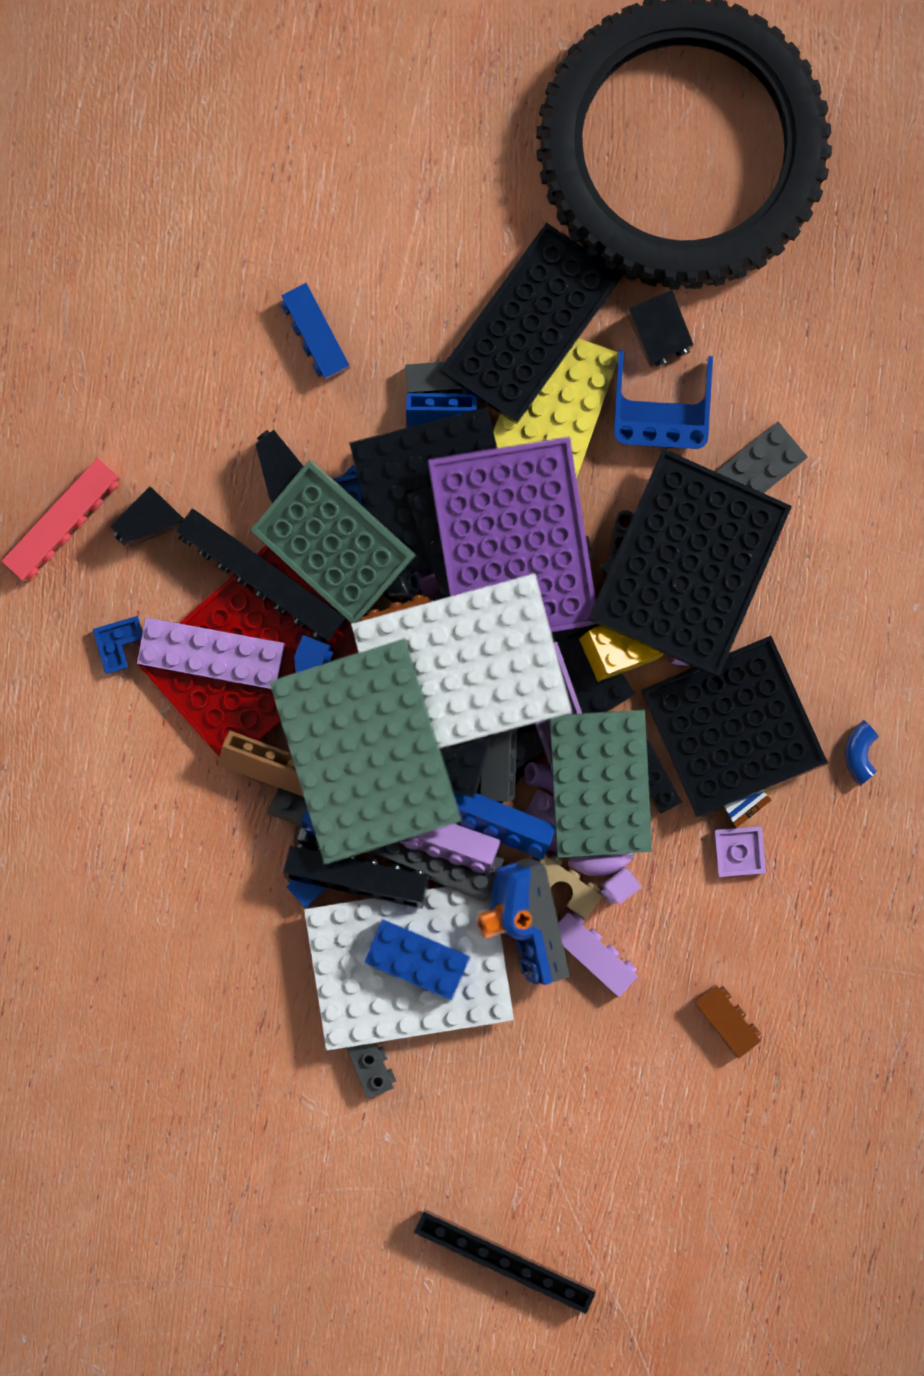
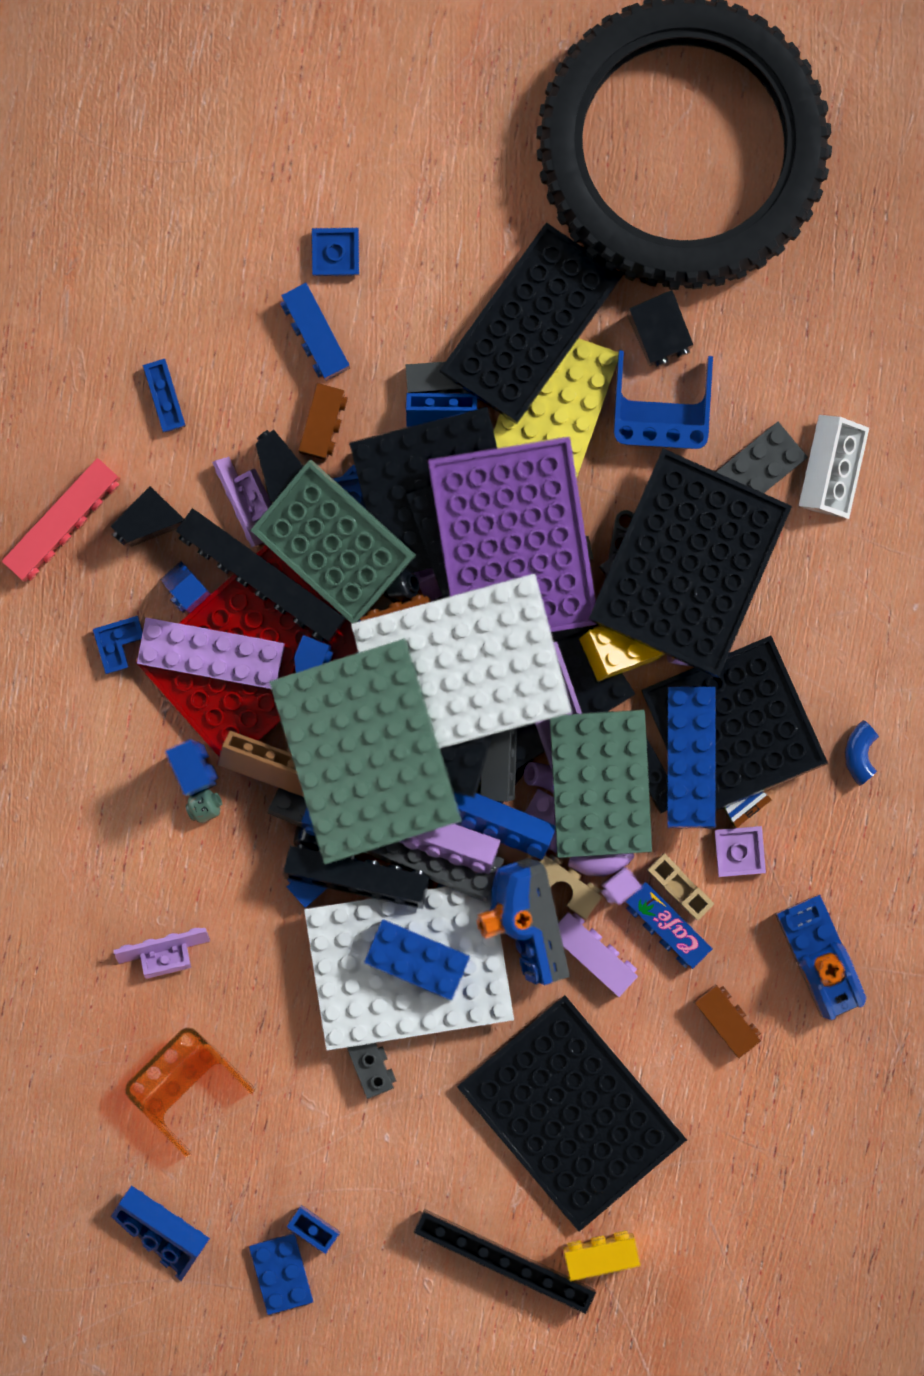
none -> blue wedge [111,1185,210,1281]
none -> lavender bracket [114,928,210,979]
none -> clear orange windscreen [125,1028,256,1158]
none -> blue plate [143,358,186,433]
none -> blue wedge [160,561,211,613]
none -> blue brick [165,739,219,796]
none -> sand green head [186,789,222,823]
none -> lavender bracket [212,457,272,547]
none -> blue plate [249,1233,314,1315]
none -> blue brick [287,1205,340,1254]
none -> dark orange brick [299,383,348,460]
none -> blue plate [312,228,359,276]
none -> black plate [457,995,687,1232]
none -> yellow brick [563,1230,641,1281]
none -> blue brick [625,882,713,969]
none -> tan arch [647,853,714,921]
none -> blue plate [668,687,716,828]
none -> blue piece [775,894,866,1020]
none -> white slope [799,415,869,519]

